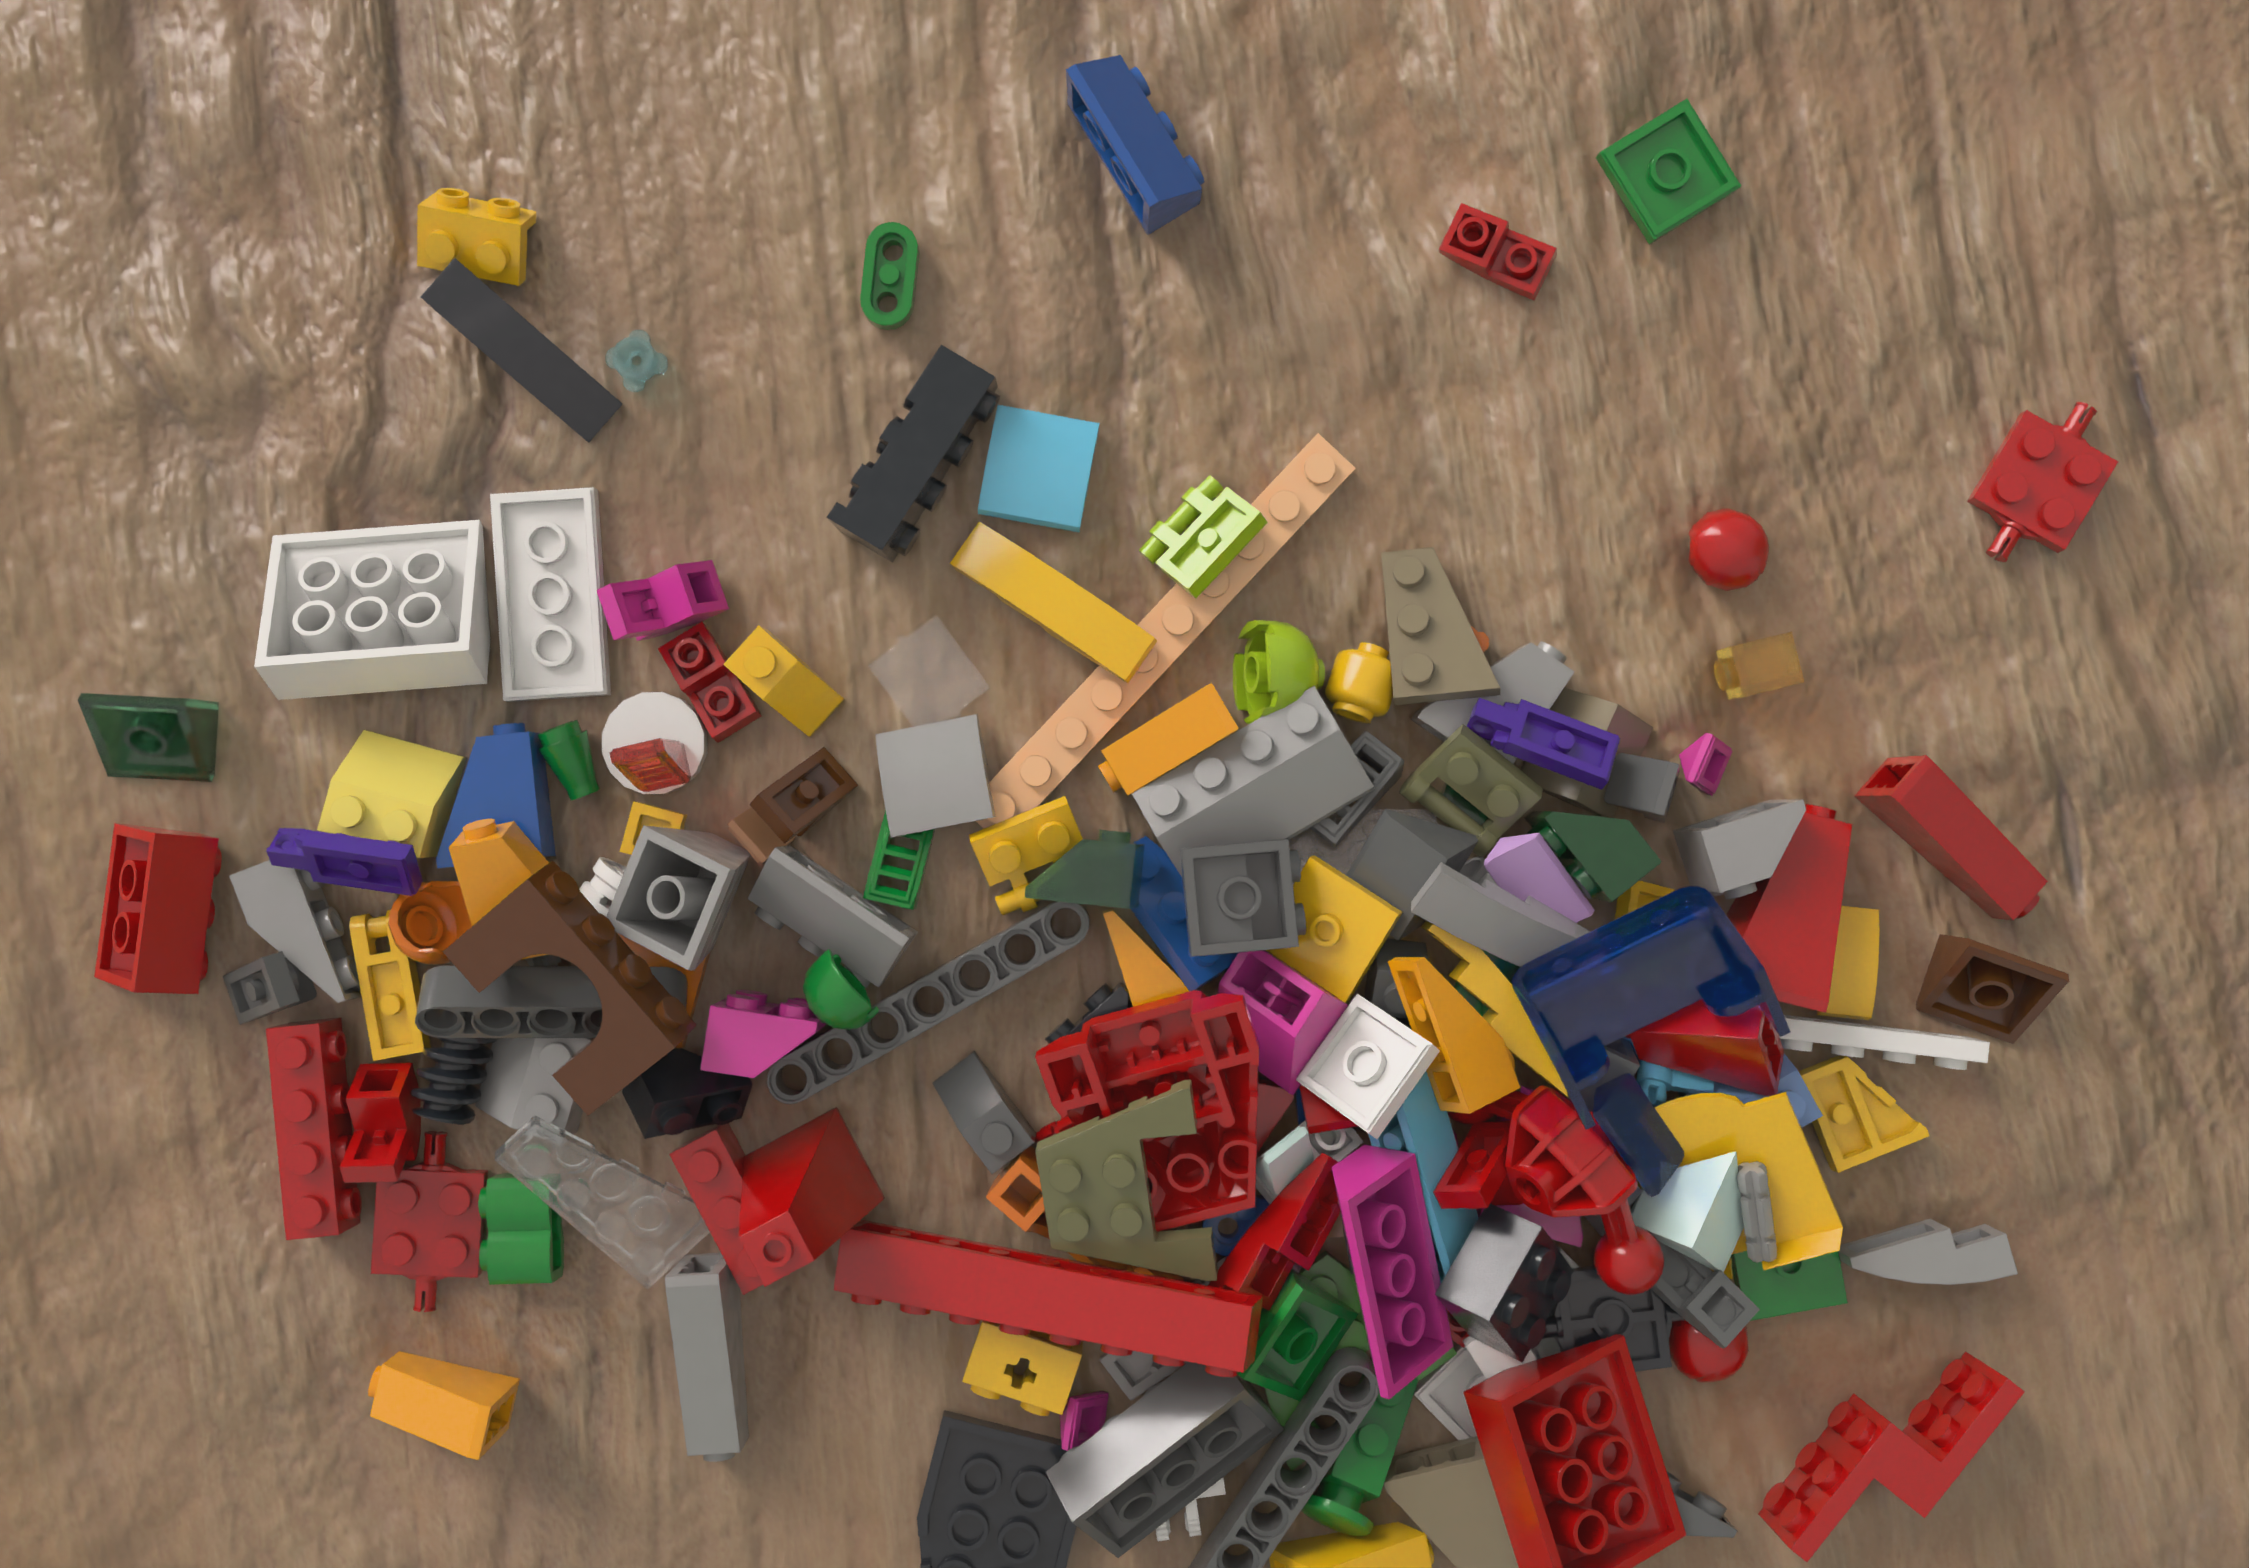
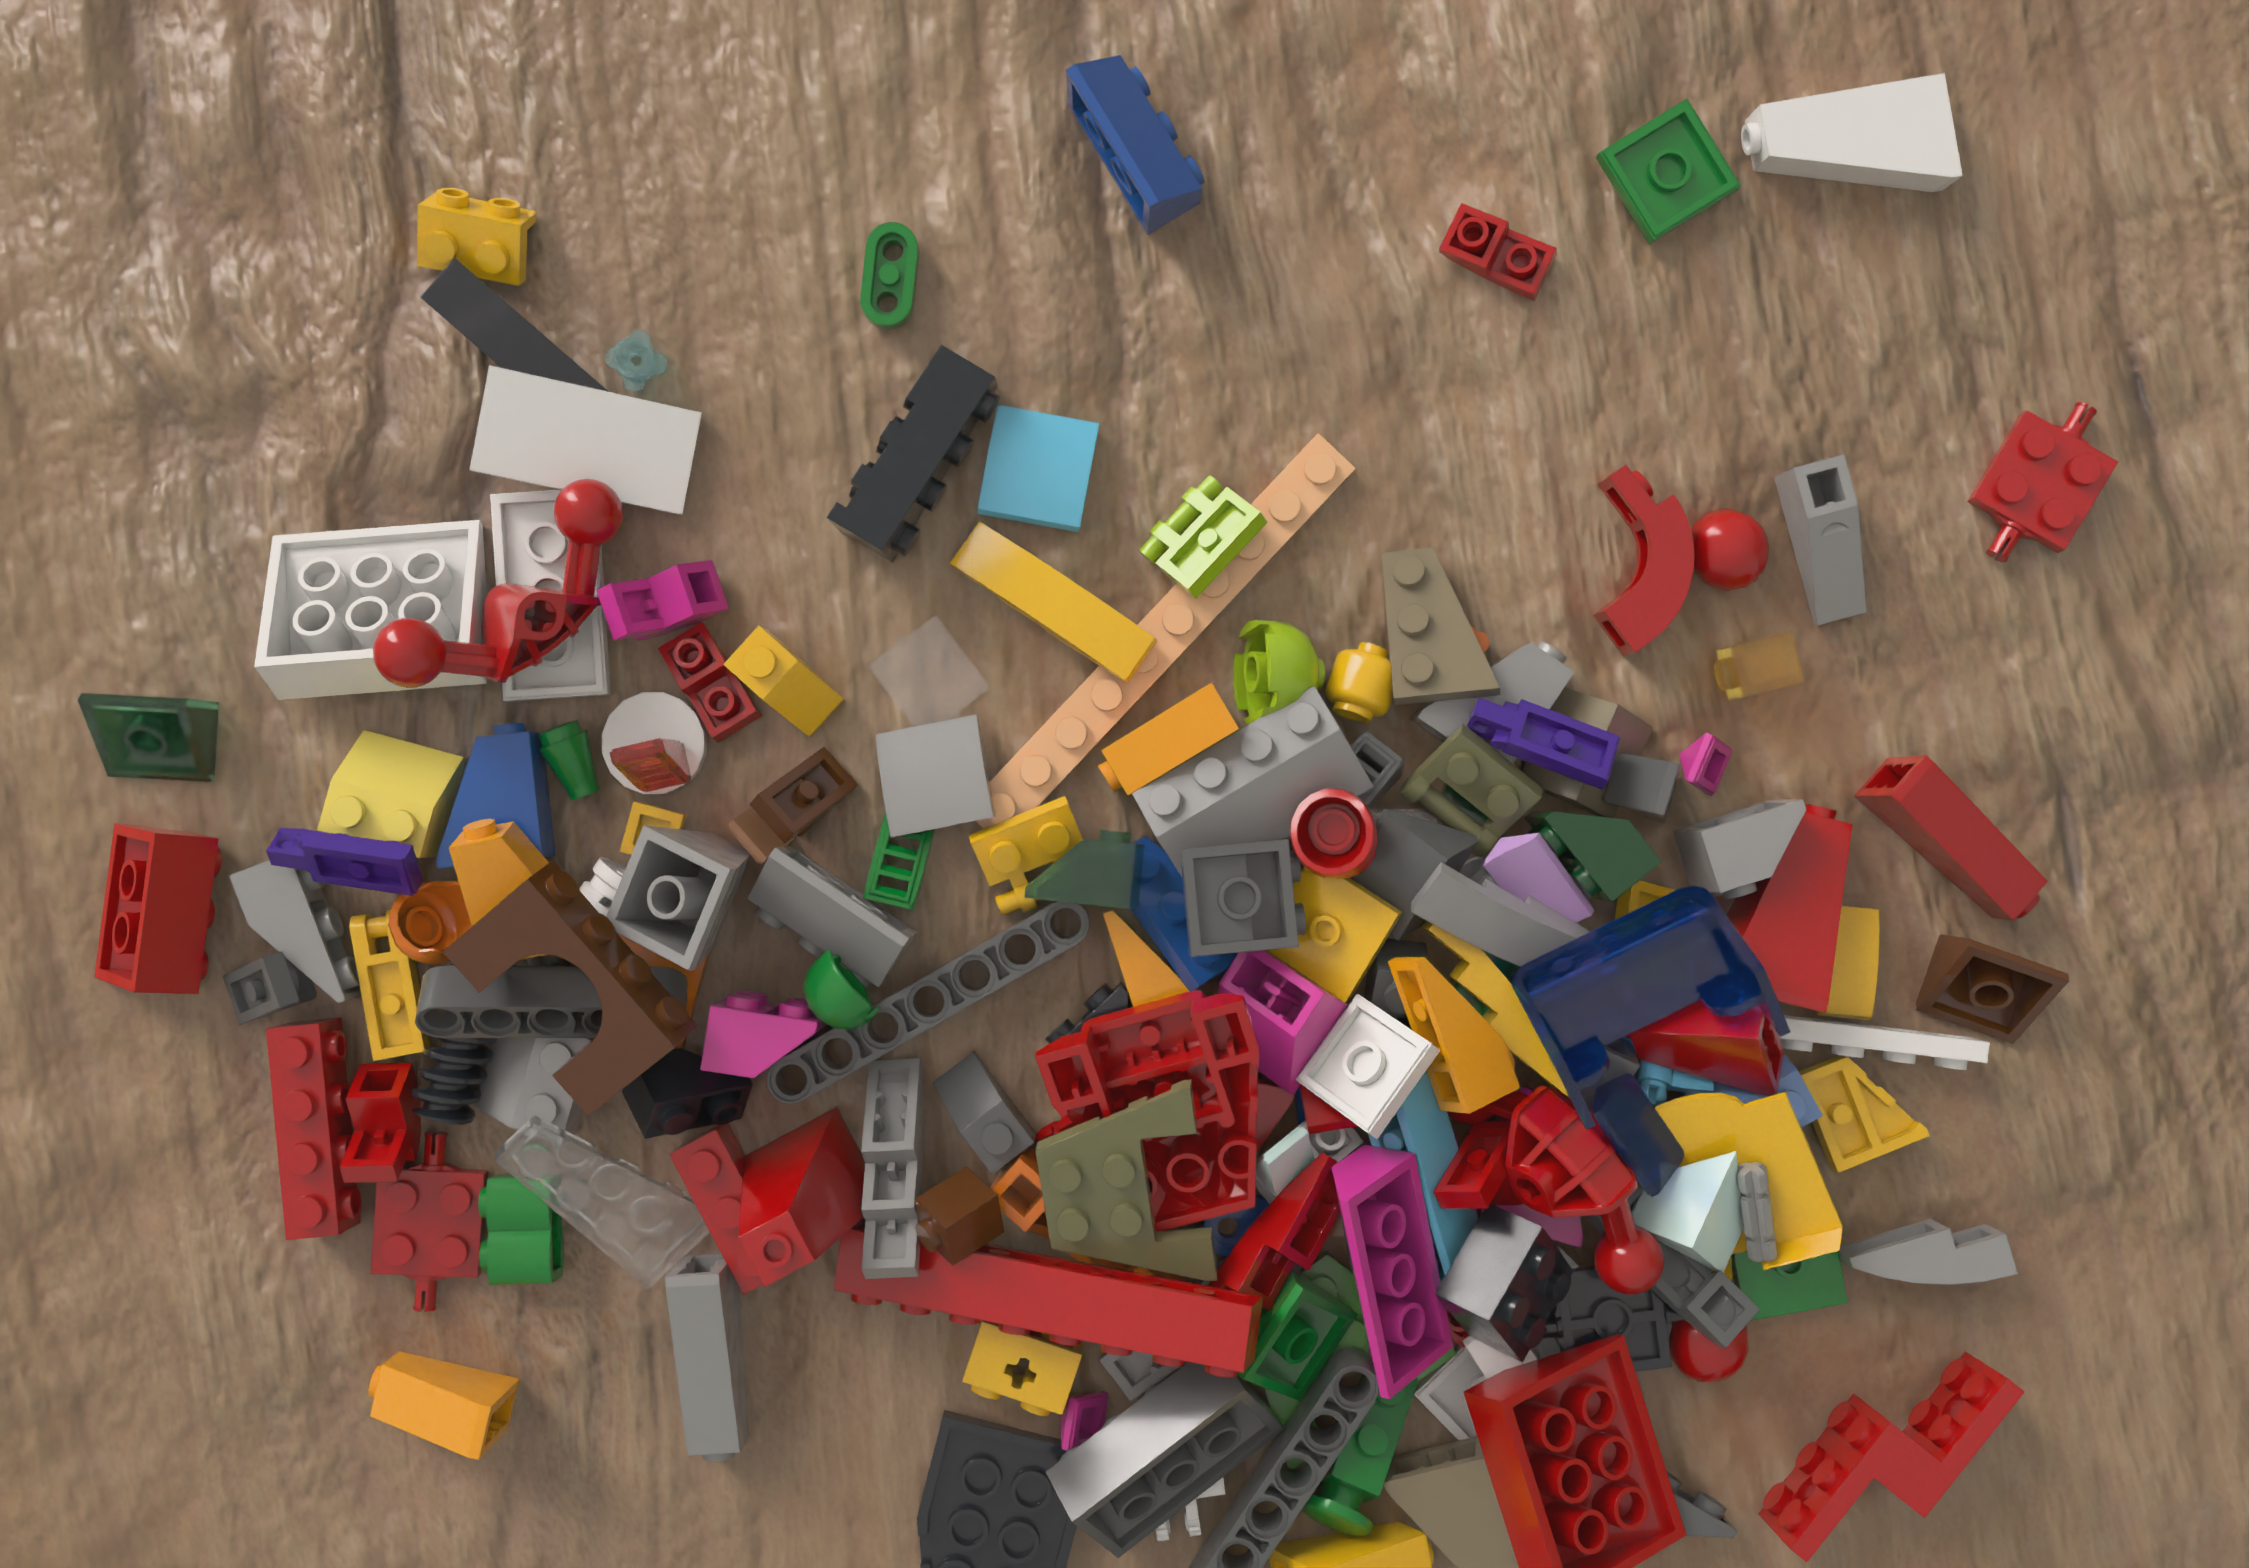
none -> red piece [373,479,623,688]
none -> white tile [469,365,702,515]
none -> light grey slope [861,1058,923,1279]
none -> reddish brown brick [914,1167,1004,1266]
none -> red hat [1290,788,1378,879]
none -> red arch [1593,465,1695,656]
none -> white slope [1741,73,1963,192]
none -> light grey slope [1774,454,1867,626]

